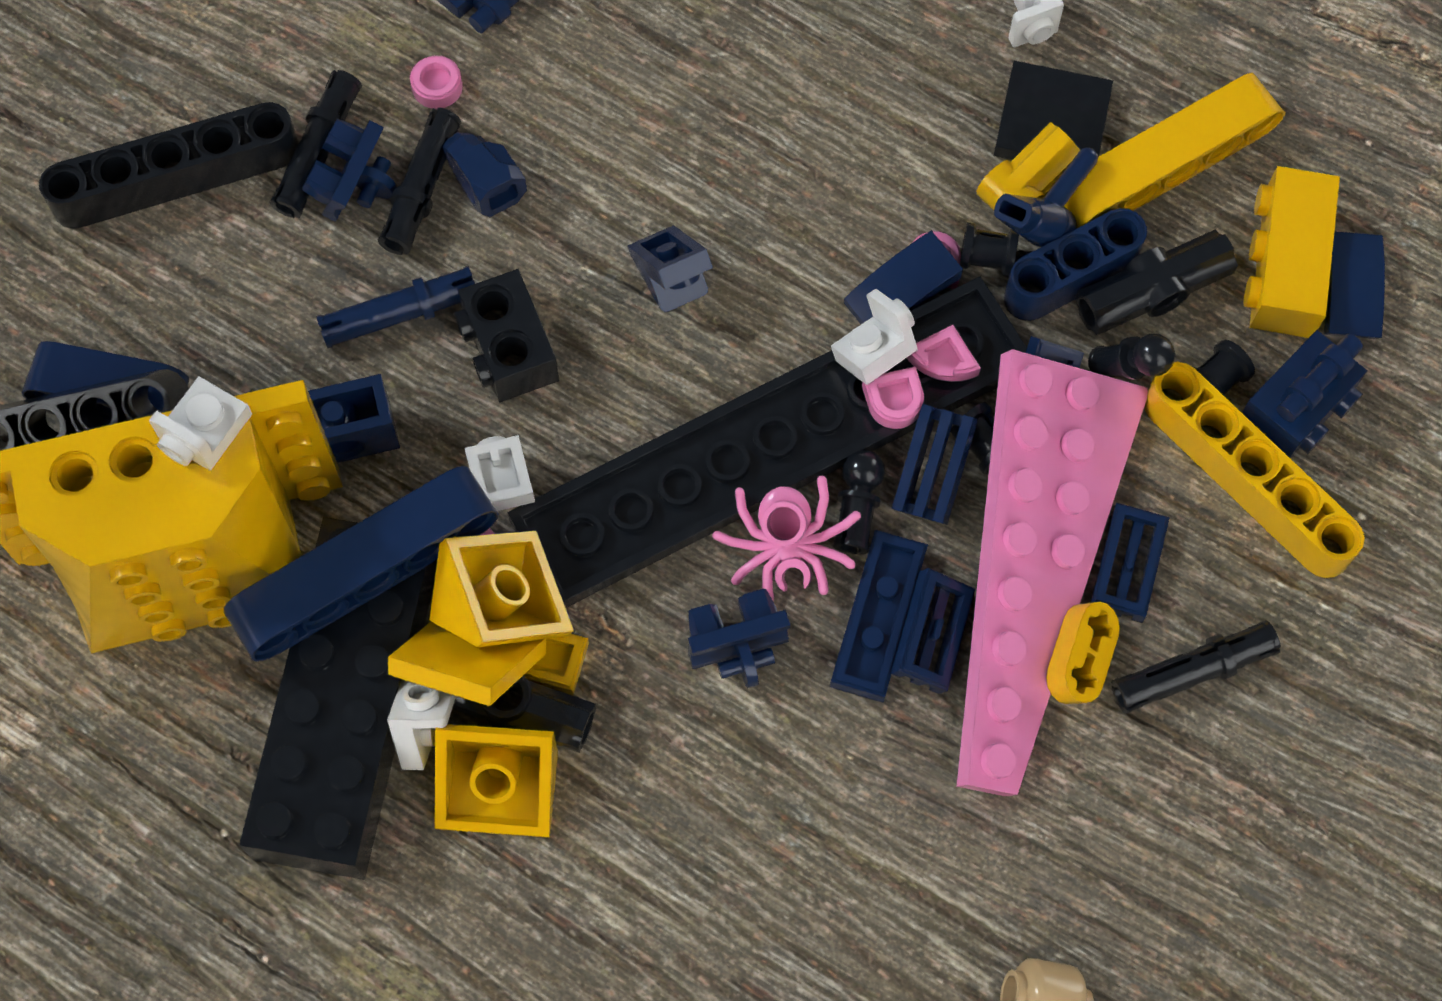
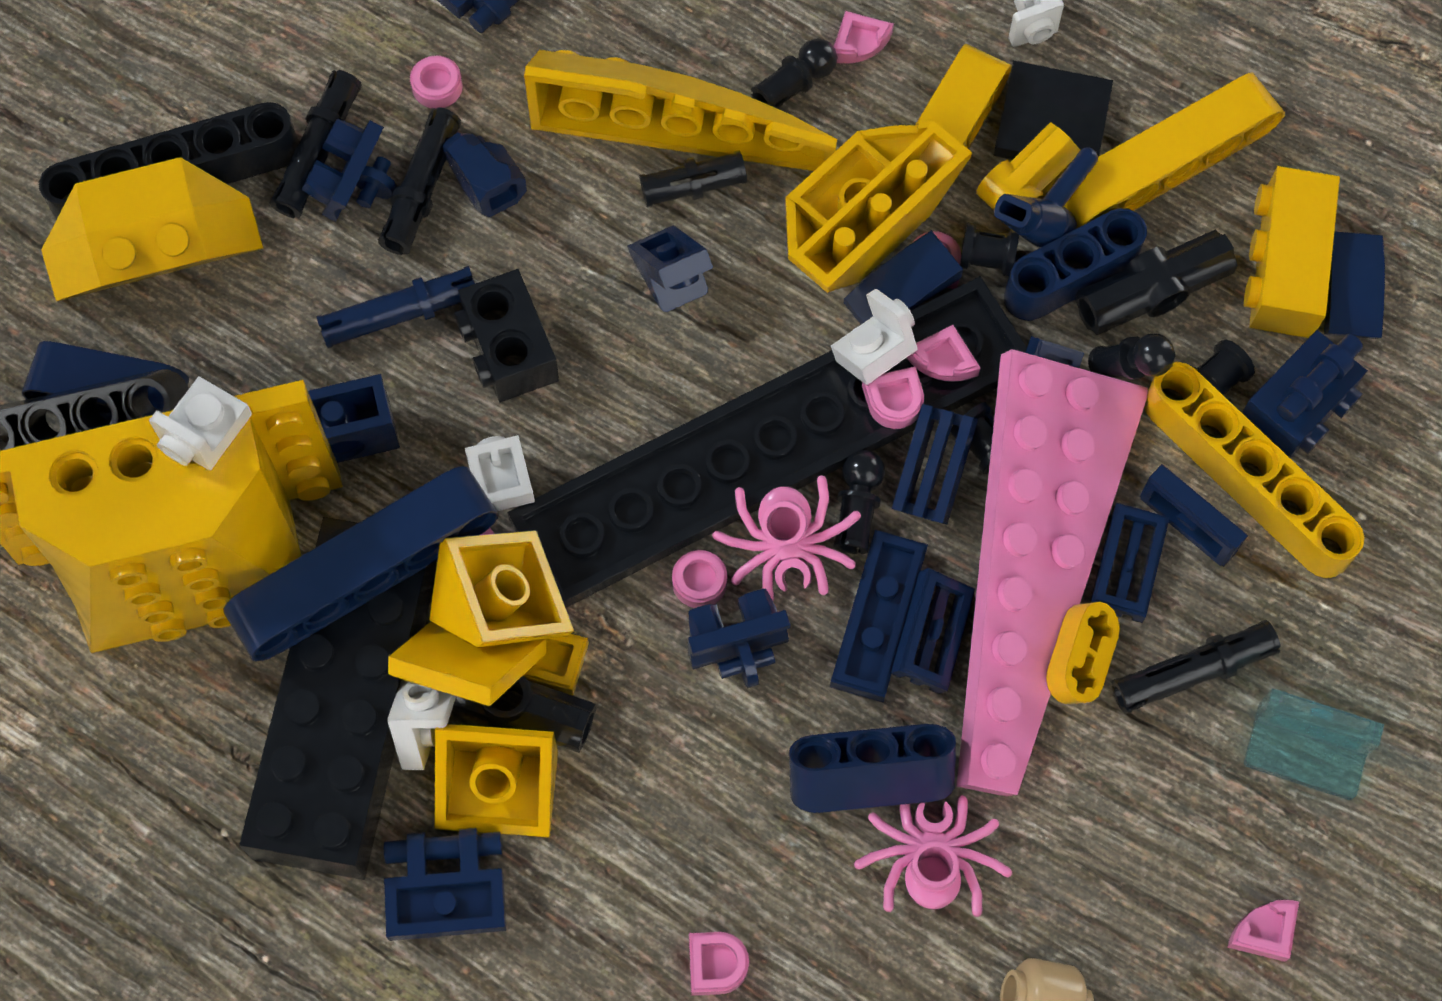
none -> yellow wedge [41,157,264,302]
none -> dark blue plate [384,828,507,941]
none -> yellow wedge [524,50,837,171]
none -> black pin [639,150,748,207]
none -> bright pink tile [672,550,727,608]
none -> bright pink tile [689,932,749,996]
none -> black pin [751,38,838,109]
none -> yellow wedge [785,120,972,293]
none -> dark blue beam [789,724,956,813]
none -> bright pink tile [834,11,894,64]
none -> bright pink animal [854,795,1012,917]
none -> yellow beam [915,43,1012,149]
none -> dark blue tile [1139,464,1248,567]
none -> bright pink tile [1228,900,1299,962]
none -> clear light blue panel [1244,688,1384,800]

